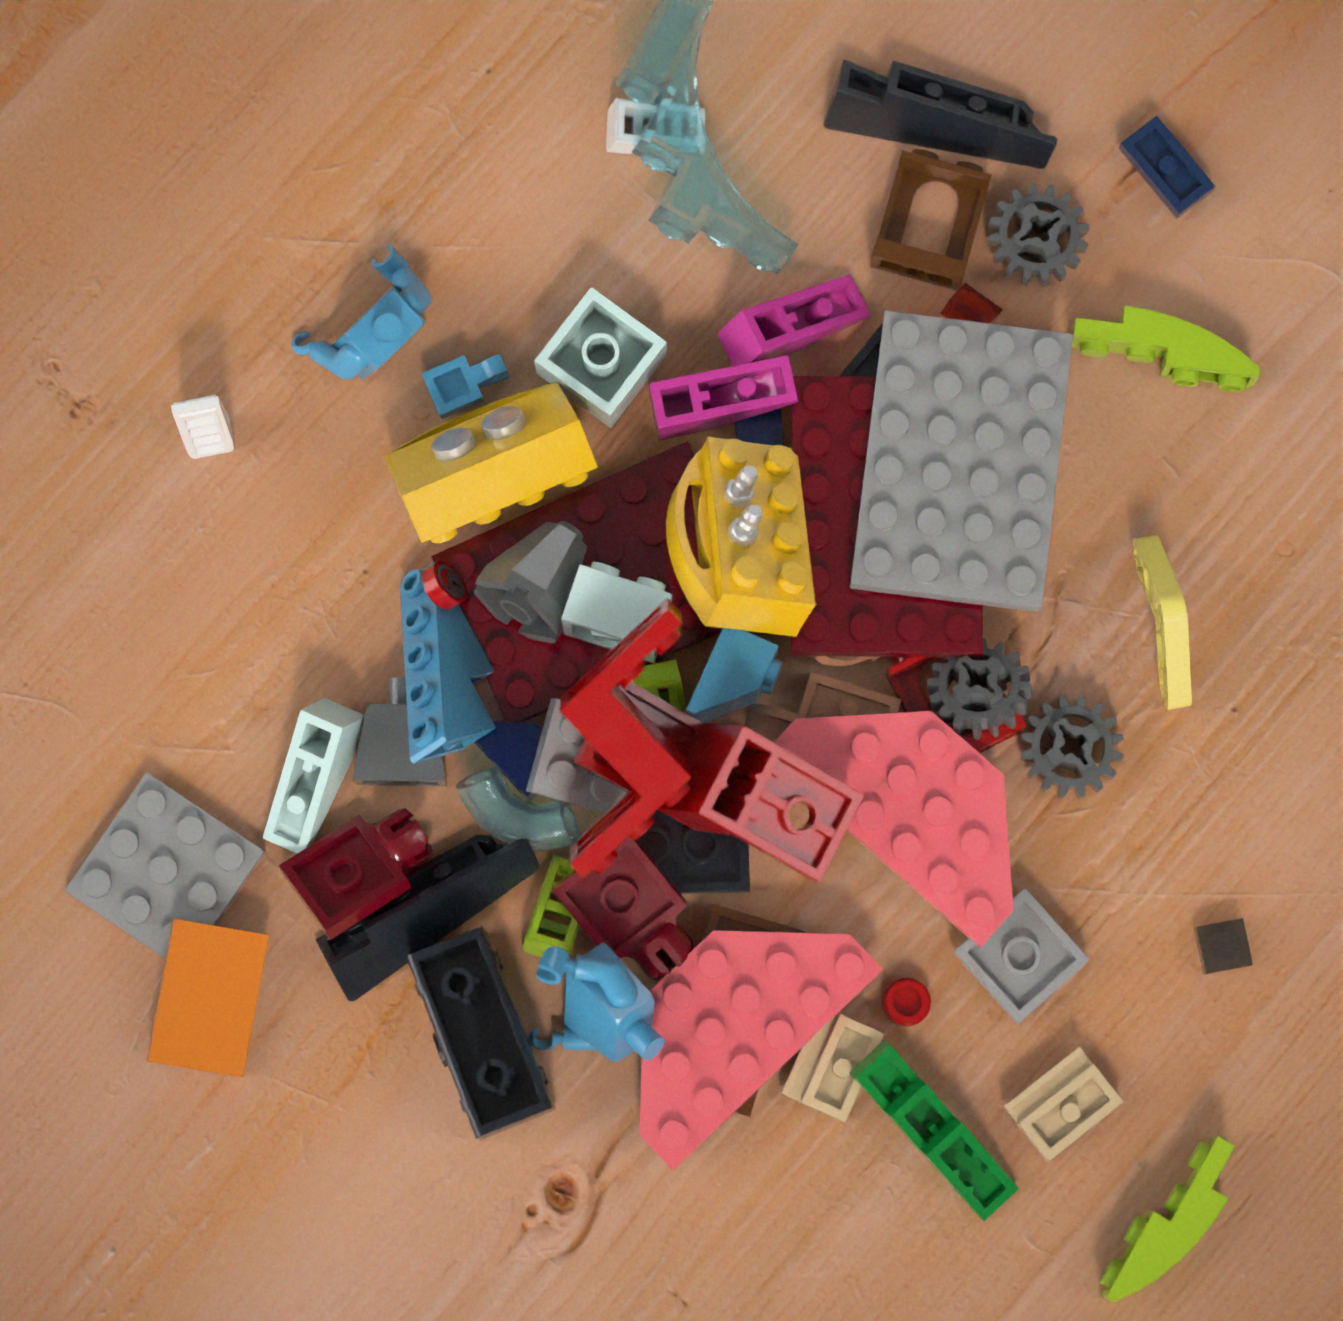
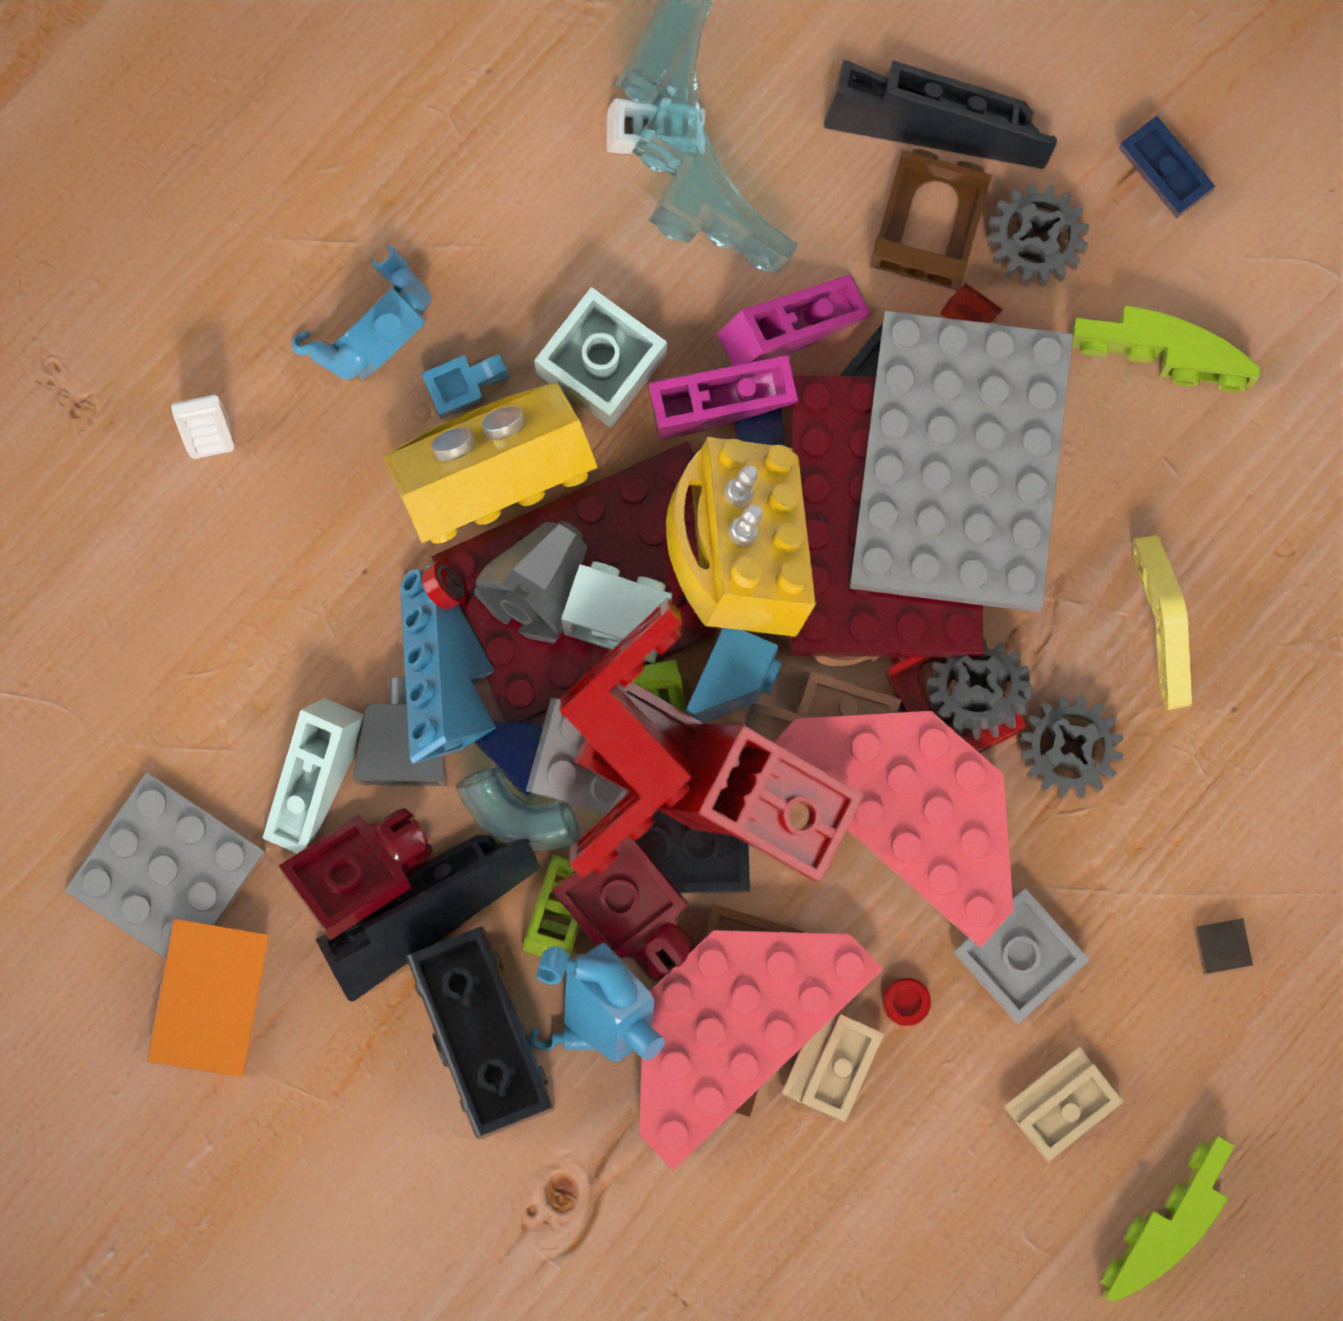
green slope [849,1040,1019,1221] -> none

